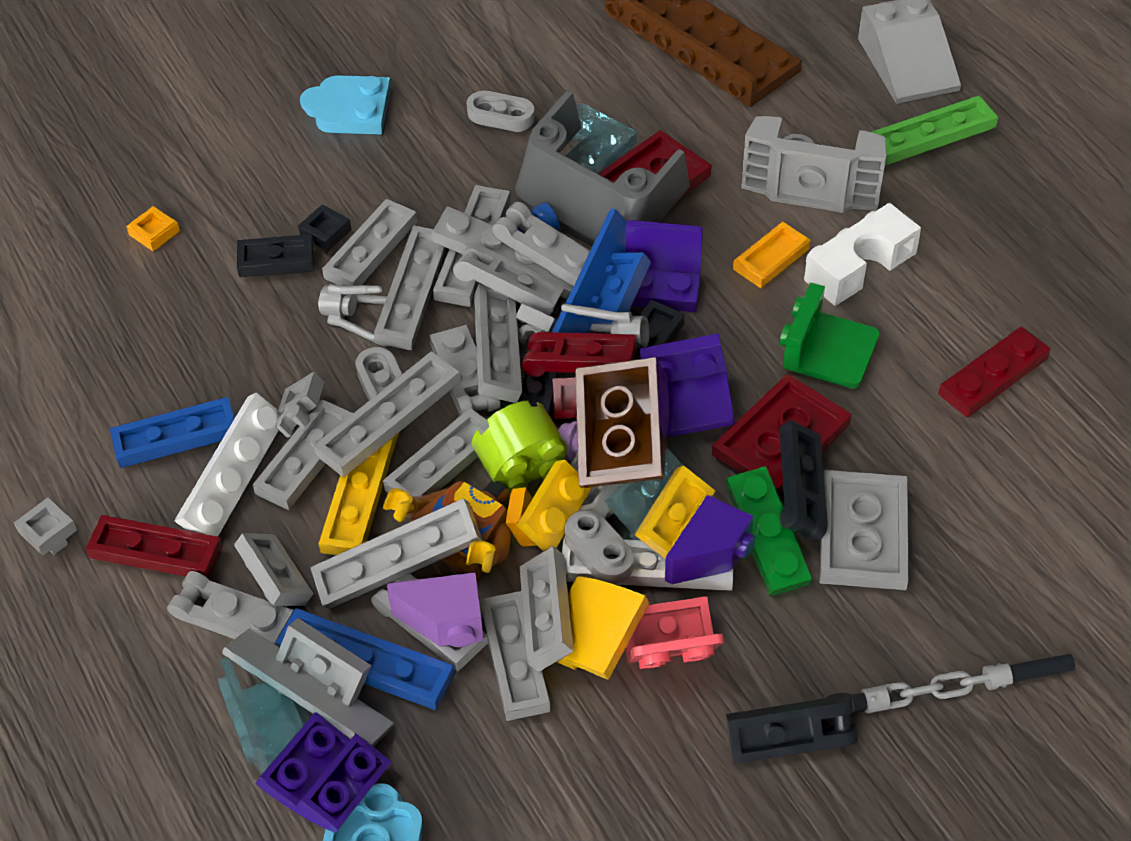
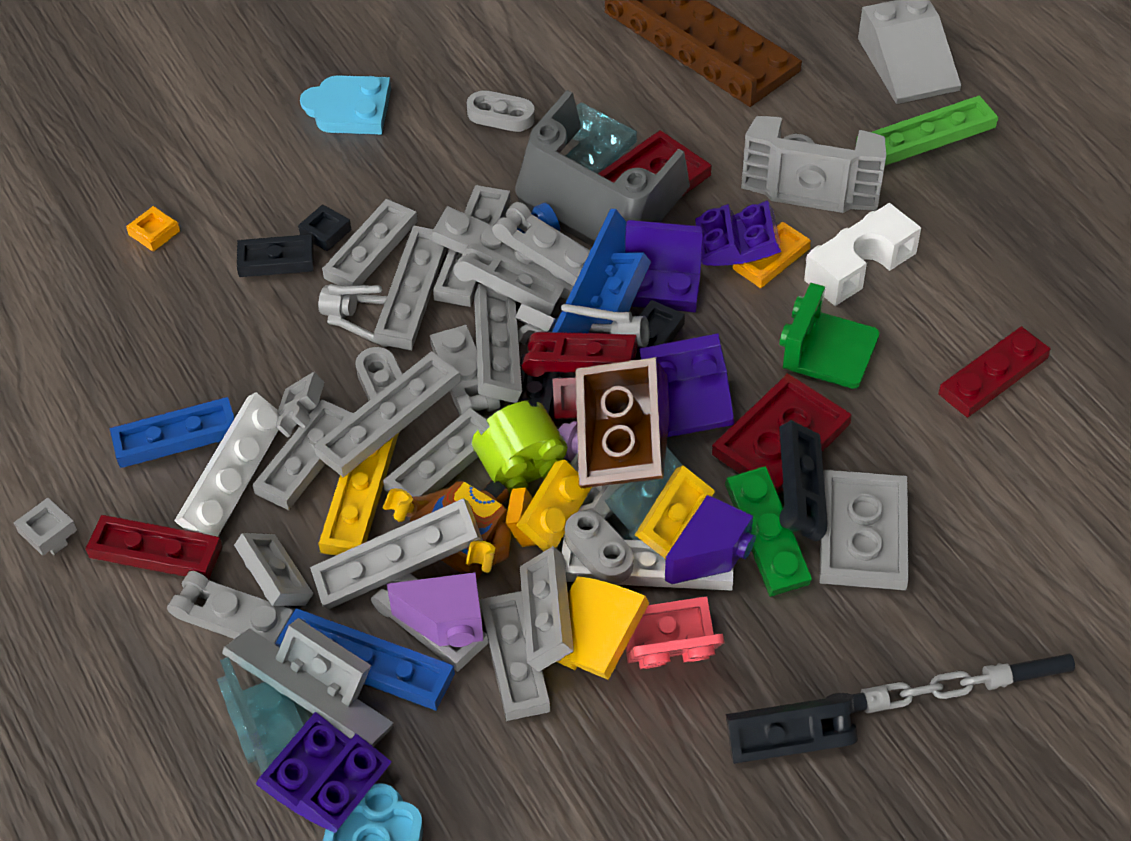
none -> dark purple slope [695,200,782,266]

